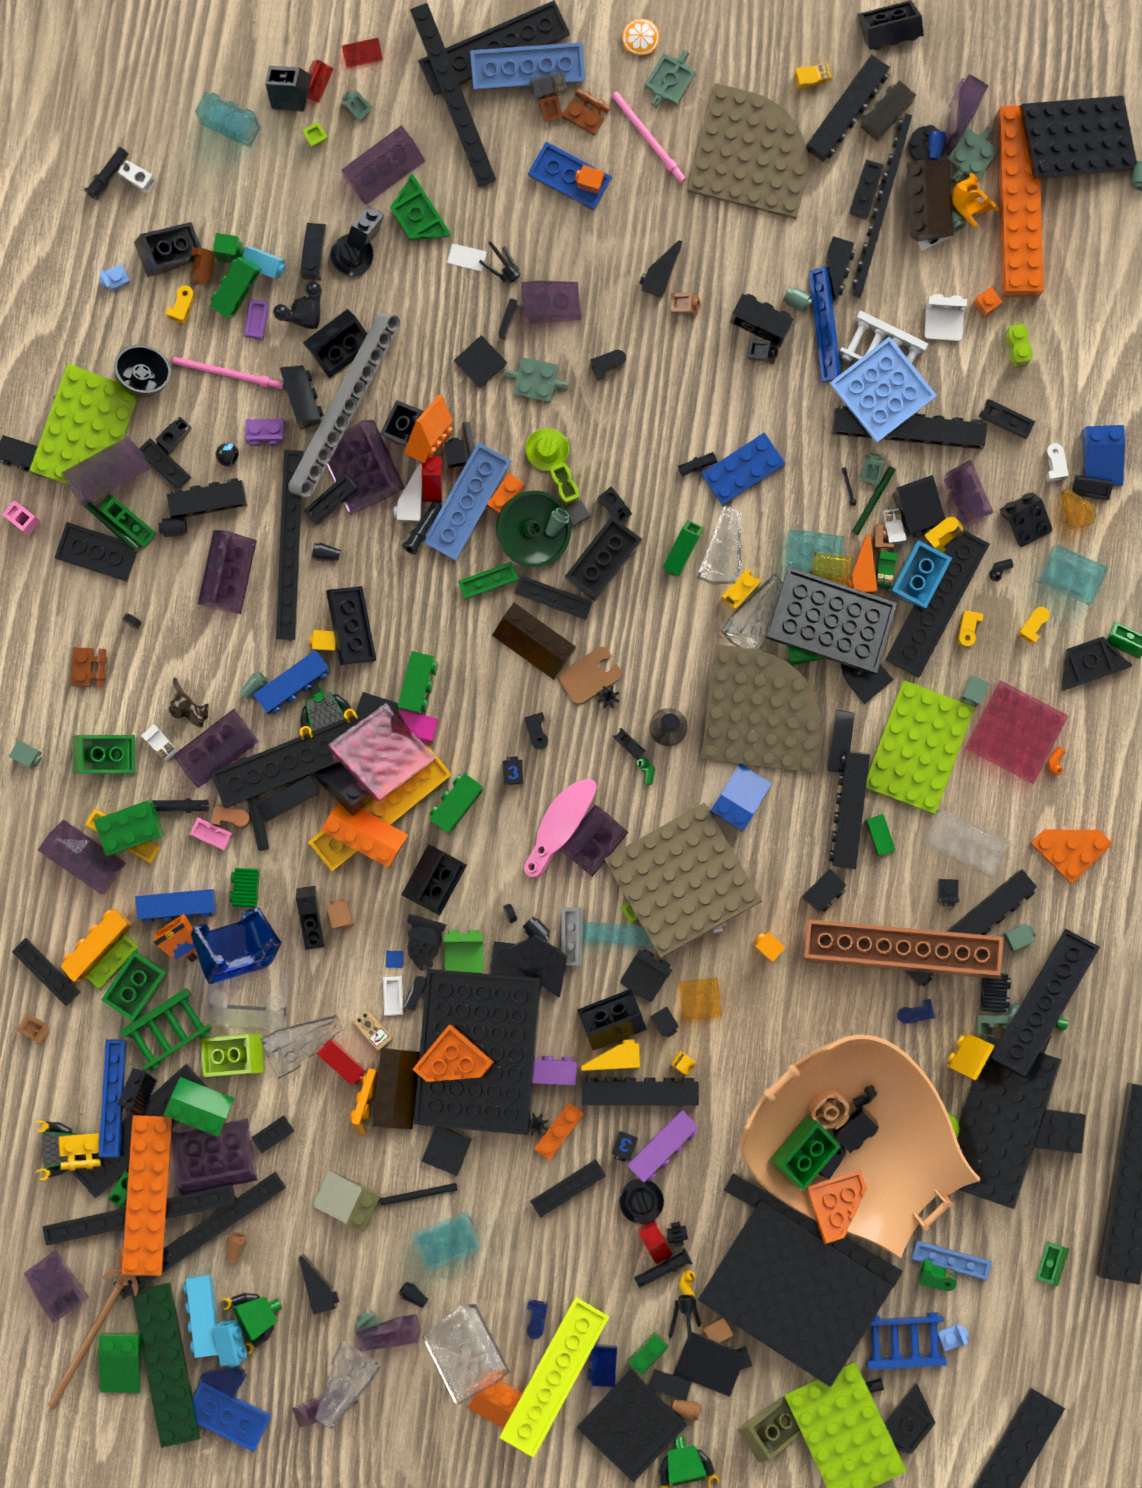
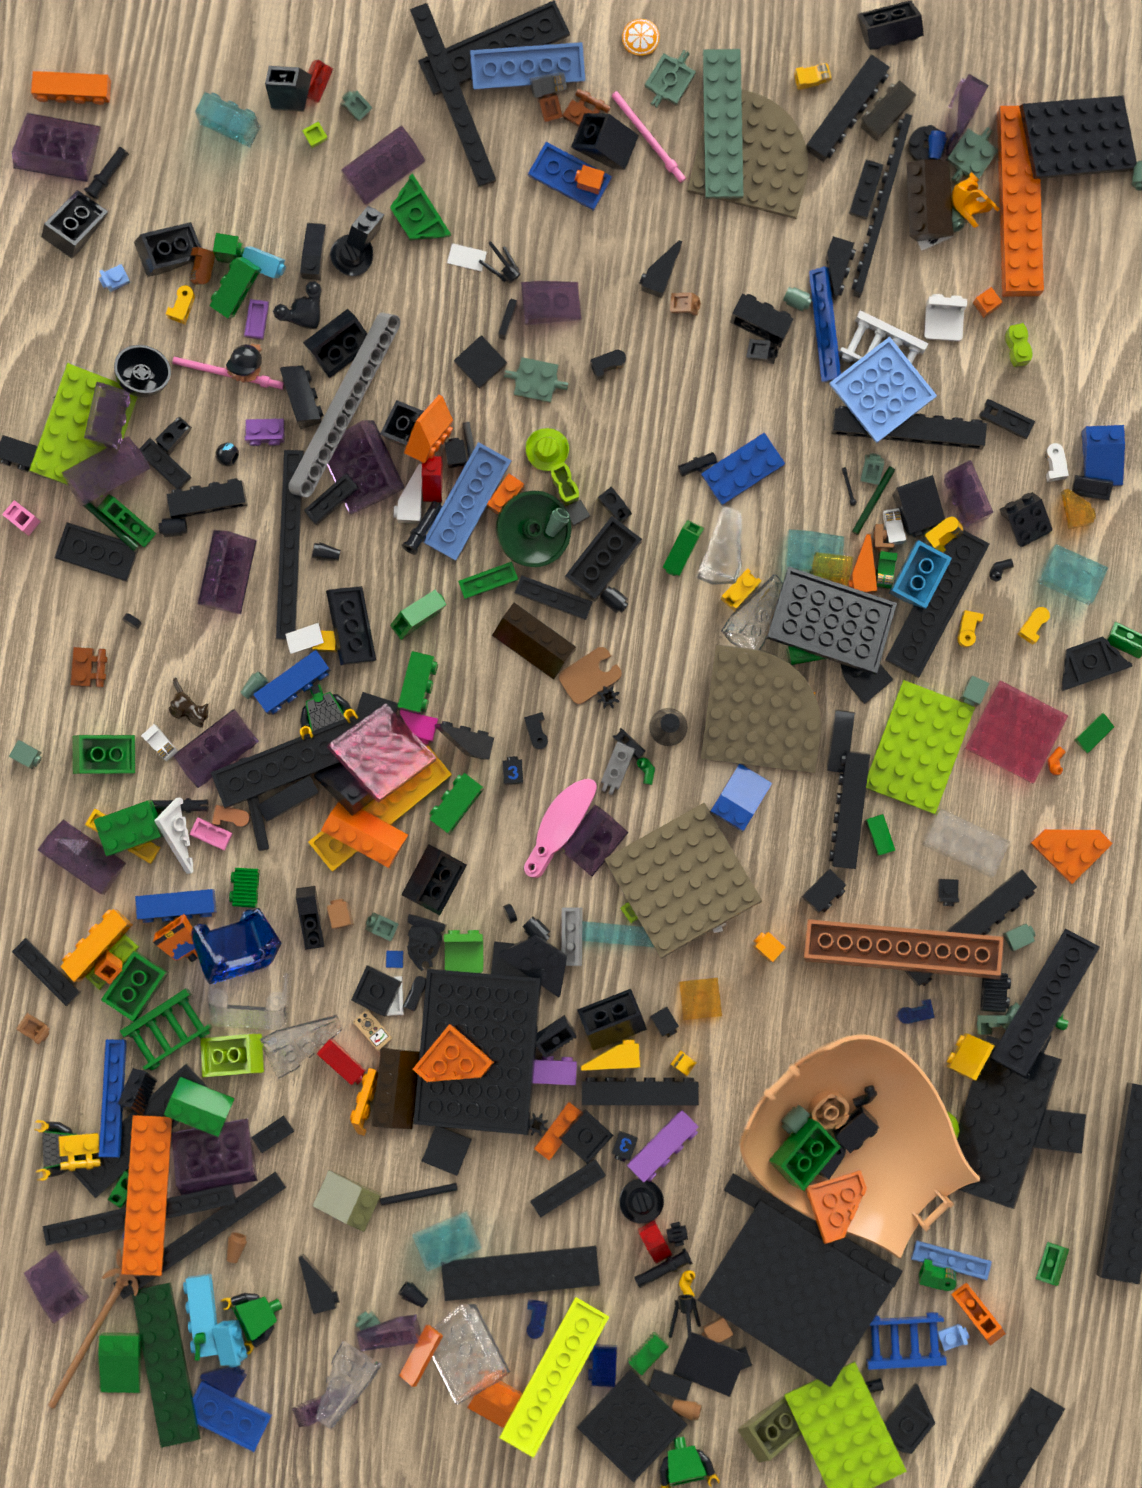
white leg [117,160,157,195] -> none
clear red slope [342,38,383,68] -> none
black bracket [620,949,672,1002] -> none
none -> clear purple slope [12,113,101,182]
none -> orange brick [31,71,111,105]
none -> black slope [41,190,108,259]
none -> clear purple slope [84,382,131,449]
none -> orange brick [94,950,122,984]
none -> white wing [154,798,193,874]
none -> green hand [194,1332,206,1361]
none -> black hair [225,344,262,383]
none -> white sticker [285,623,324,654]
none -> black tile [351,965,402,1017]
none -> sand green bracket [365,912,399,941]
none -> slope [390,589,447,640]
none -> orange tile [399,1325,443,1387]
none -> black slope [434,721,494,760]
none -> black plate [441,1245,600,1301]
none -> black brick [536,1015,577,1058]
none -> black tile [559,1109,614,1164]
none -> black slope [571,113,639,170]
none -> black brick [600,586,629,613]
none -> light grey hinge [601,742,635,795]
none -> sand green plate [703,49,743,199]
none -> sand green brick [781,1105,810,1134]
none -> orange slope [951,1282,1006,1346]
none -> green slope [1074,713,1114,754]

